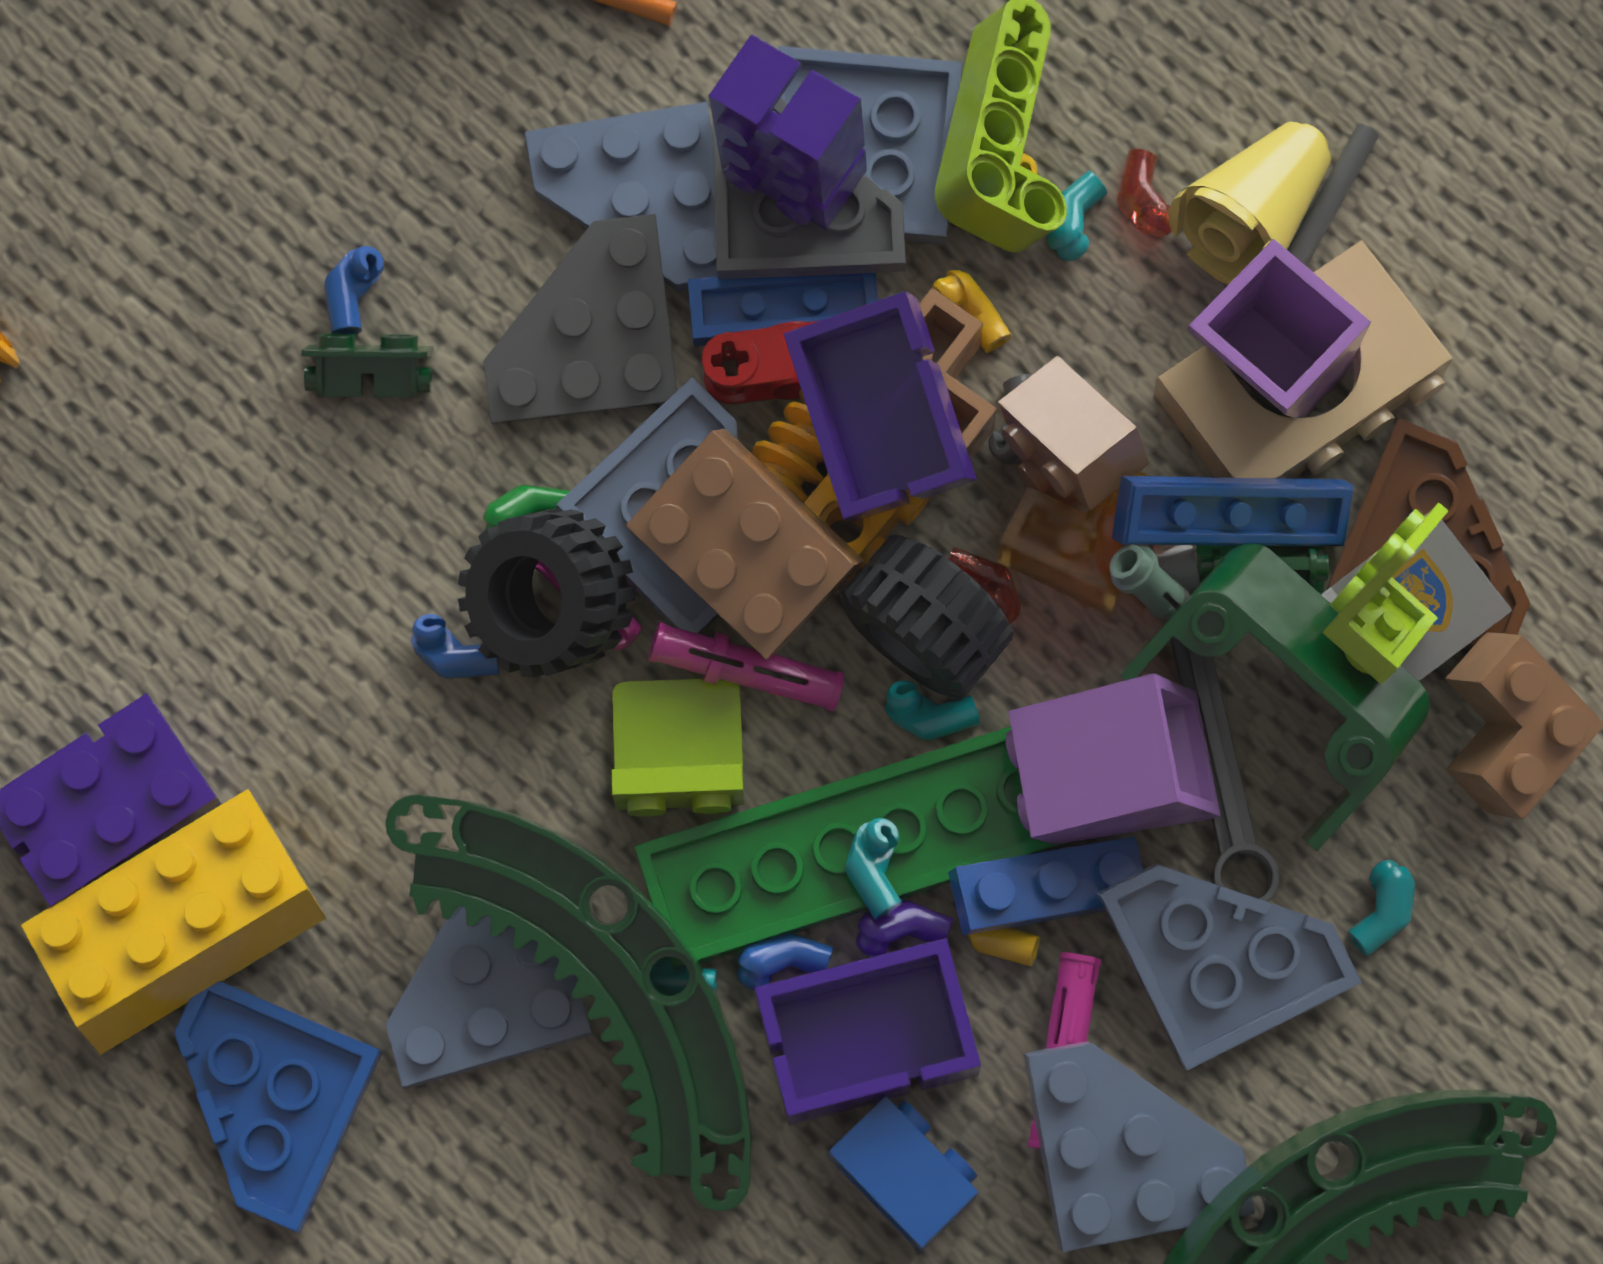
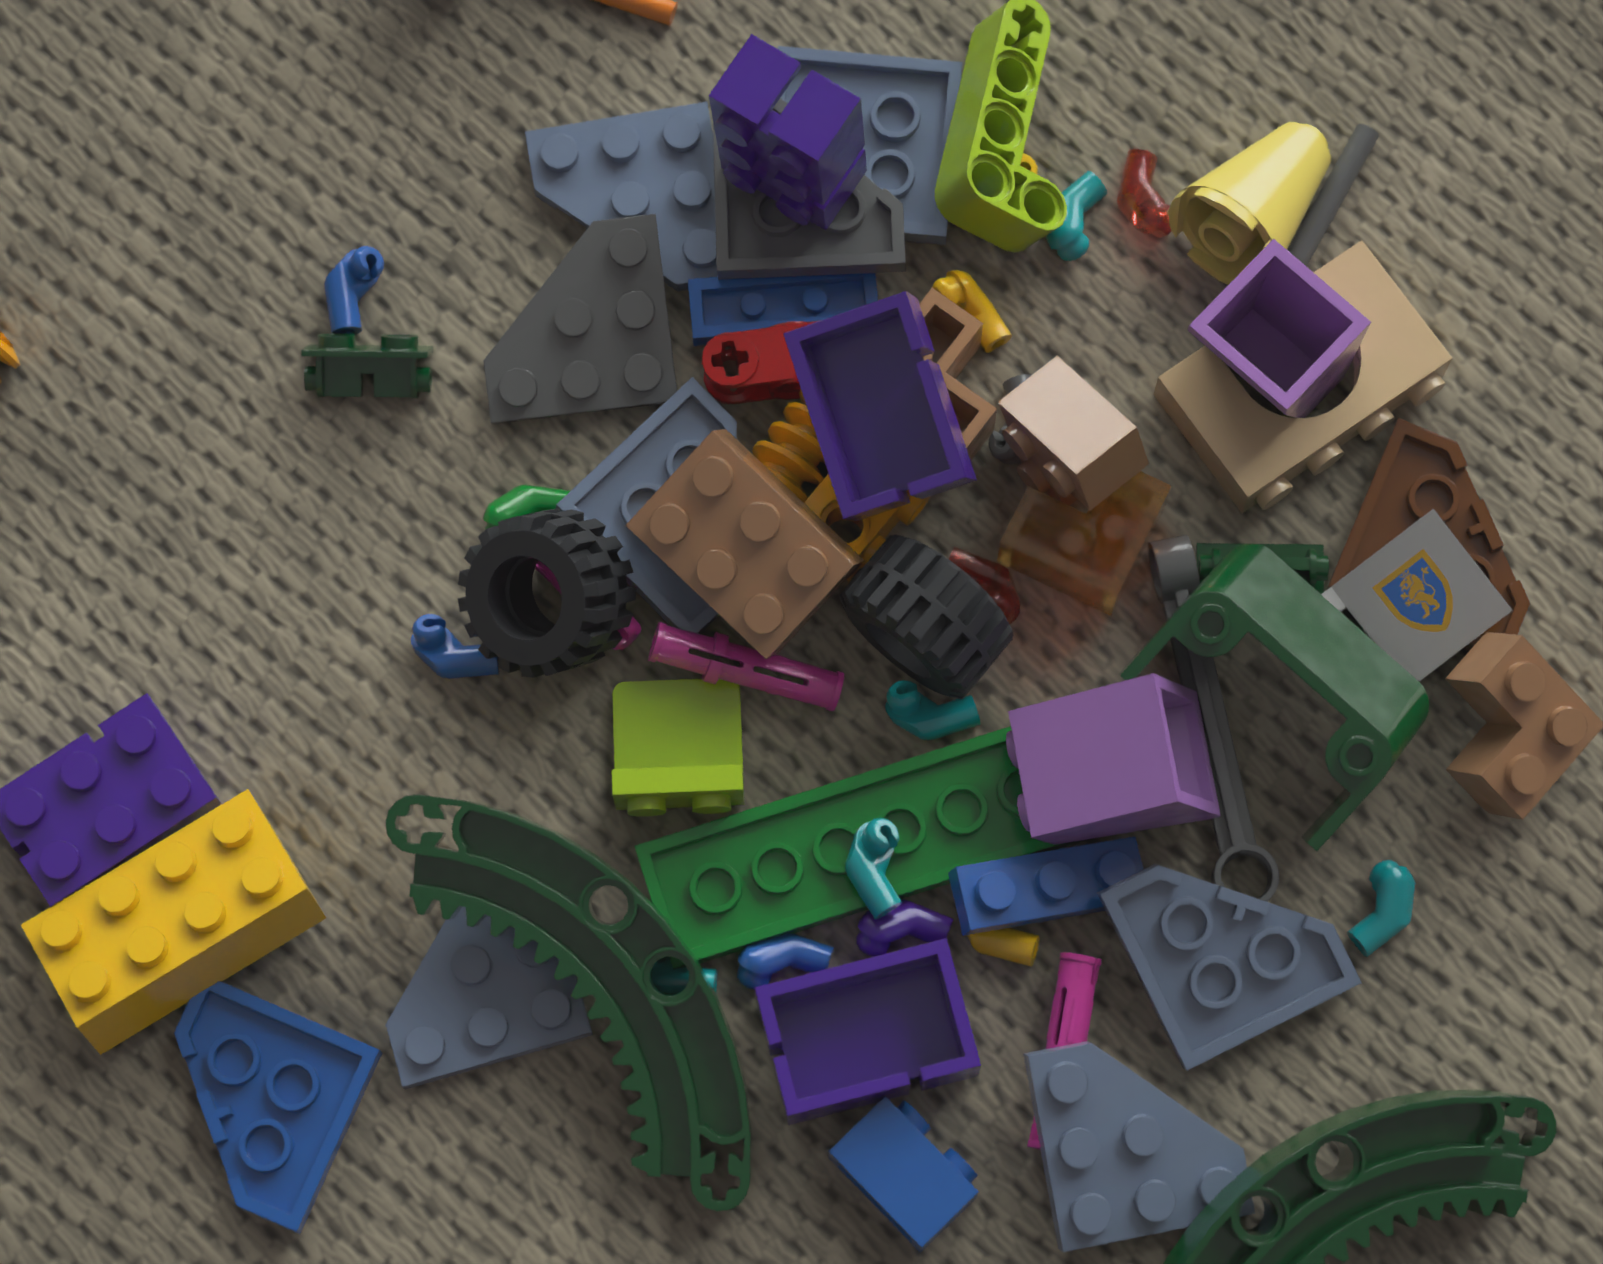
sand green pin [1110,544,1185,618] -> none
blue tile [1112,476,1354,546] -> none
lime bracket [1323,502,1448,685] -> none

